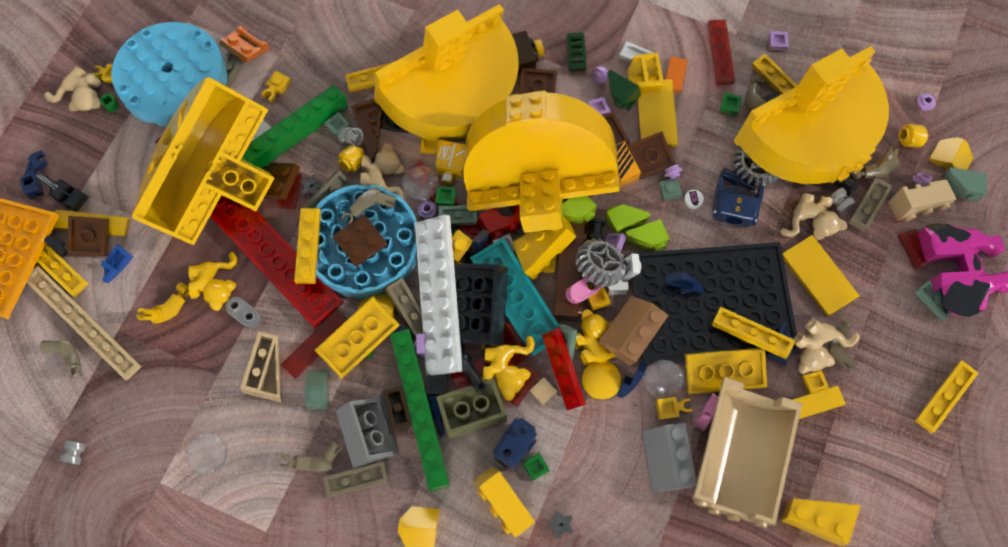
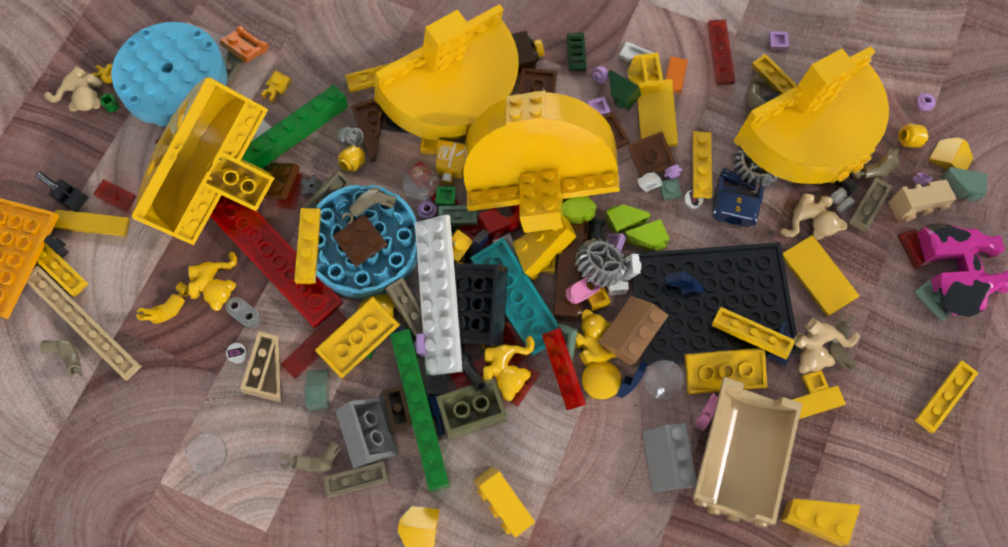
dark blue piece [19,150,48,199] -> none
light grey wheel [59,441,86,465] -> none
reddish brown plate [67,216,109,257] -> none
blue slope [101,244,134,283] -> none
sand green plate [324,112,351,138] -> none
tan animal [360,144,405,199] -> none
dark blue piece [493,417,537,472] -> none
green tile [522,453,550,481] -> none
tan tile [529,377,558,406] -> none
dark grey plate [547,511,573,539] -> none
light orange brick [616,142,641,187] -> none
yellow plate [655,397,692,420] -> none
green plate [719,93,742,116] -> none
none -> clear red plate [93,179,137,212]
none -> white tile [226,343,248,364]
none -> white plate [637,172,662,192]
none -> yellow plate [692,131,712,199]

